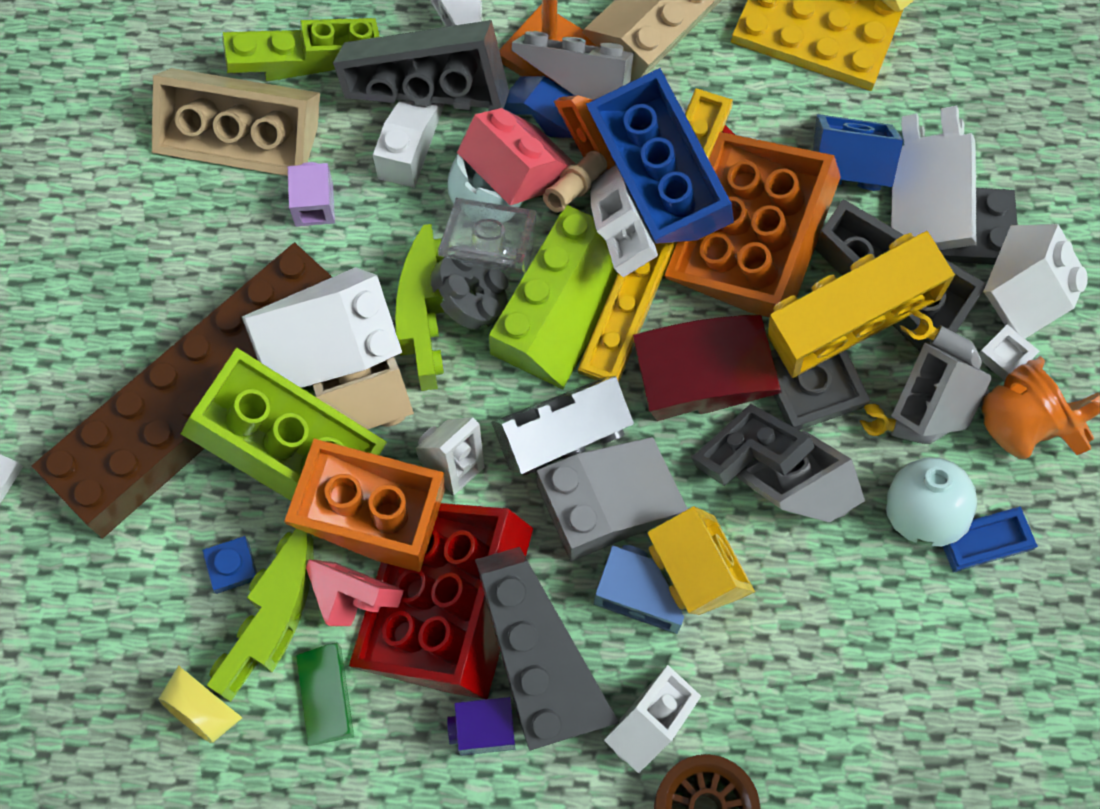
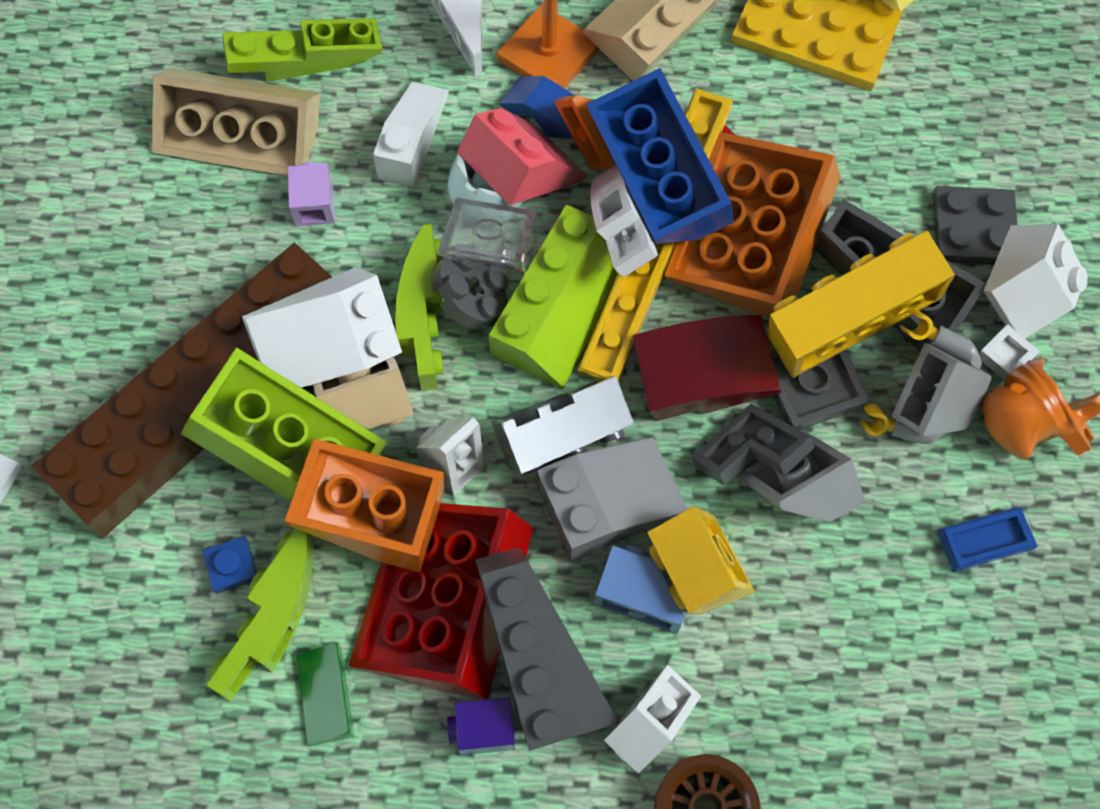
light yellow piece [159,665,242,743] -> none
coral slope [306,559,404,626] -> none
dark grey wedge [333,20,509,111] -> none
light grey slope [512,31,634,100] -> none
tan pin [543,151,607,212] -> none
blue slope [813,114,903,191] -> none
light aqua cylinder [886,457,977,547] -> none
white tile [891,105,976,250] -> none

